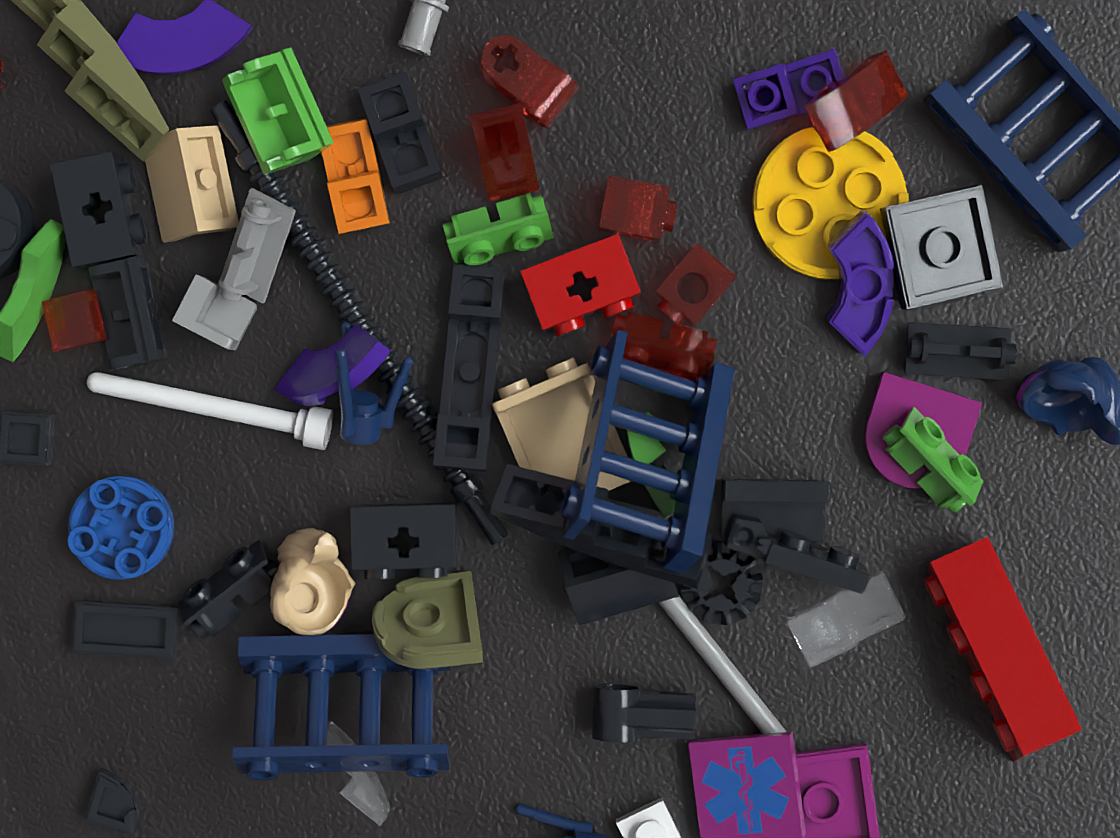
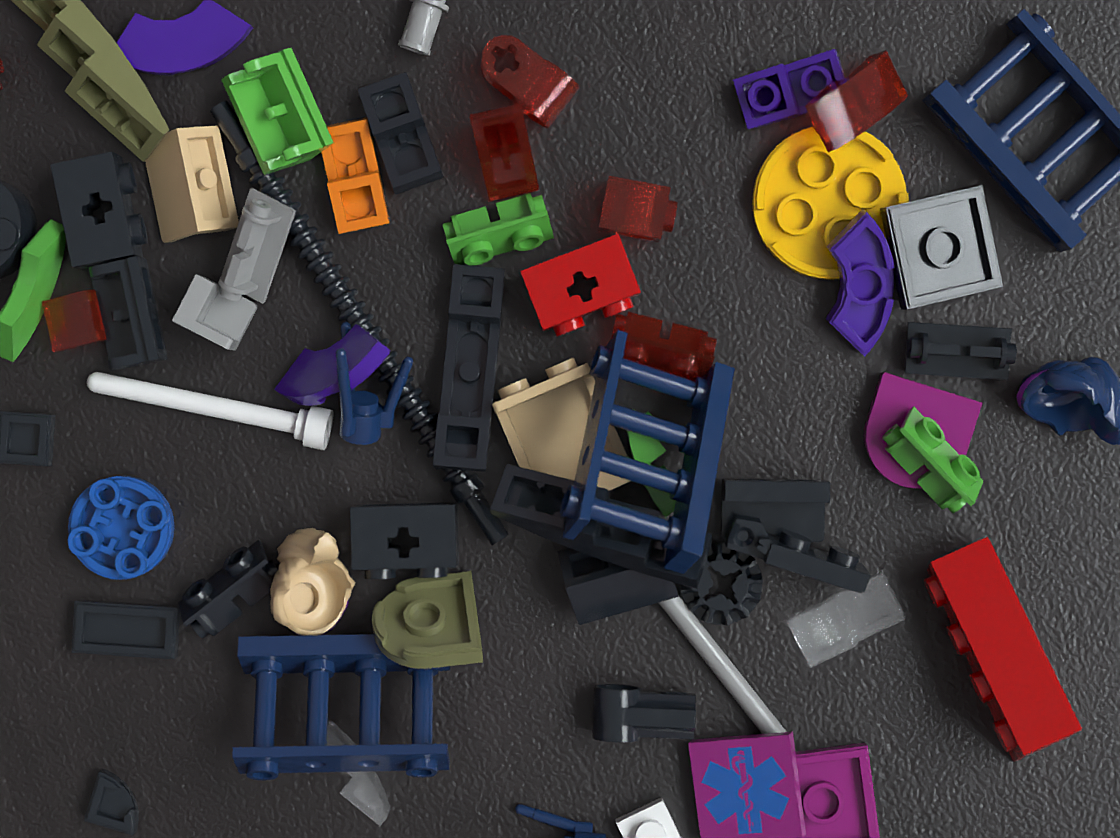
clear red brick [654,243,737,327] -> none

